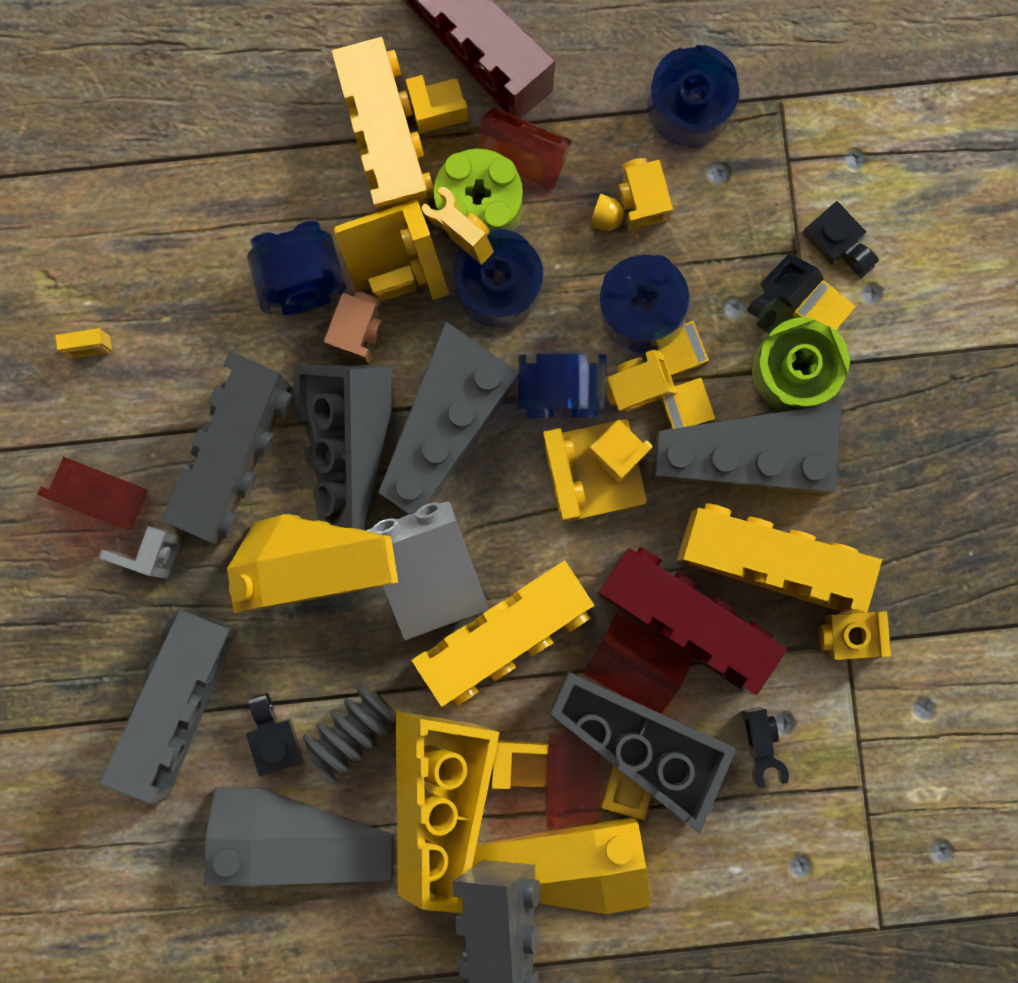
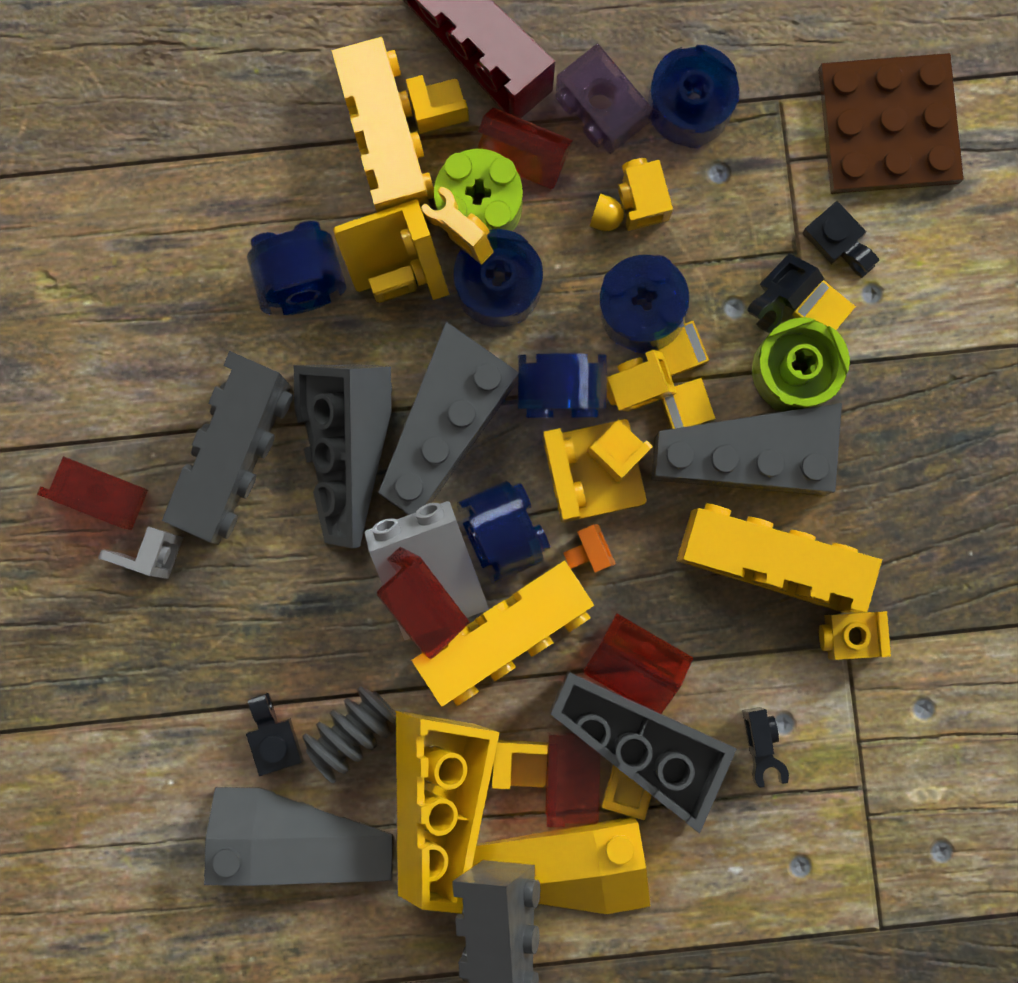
yellow tile [55,328,112,359] -> none
dark grey wedge [100,610,237,805] -> none
yellow wedge [227,514,398,613] -> none
nougat brick [324,291,383,364] -> none
dark red wedge [597,546,787,695] -> none
none -> clear red panel [377,547,470,659]
none -> clear blue brick [457,481,550,584]
none -> clear purple brick [555,43,653,154]
none -> orange tile [563,524,616,573]
none -> reddish brown plate [818,53,964,194]

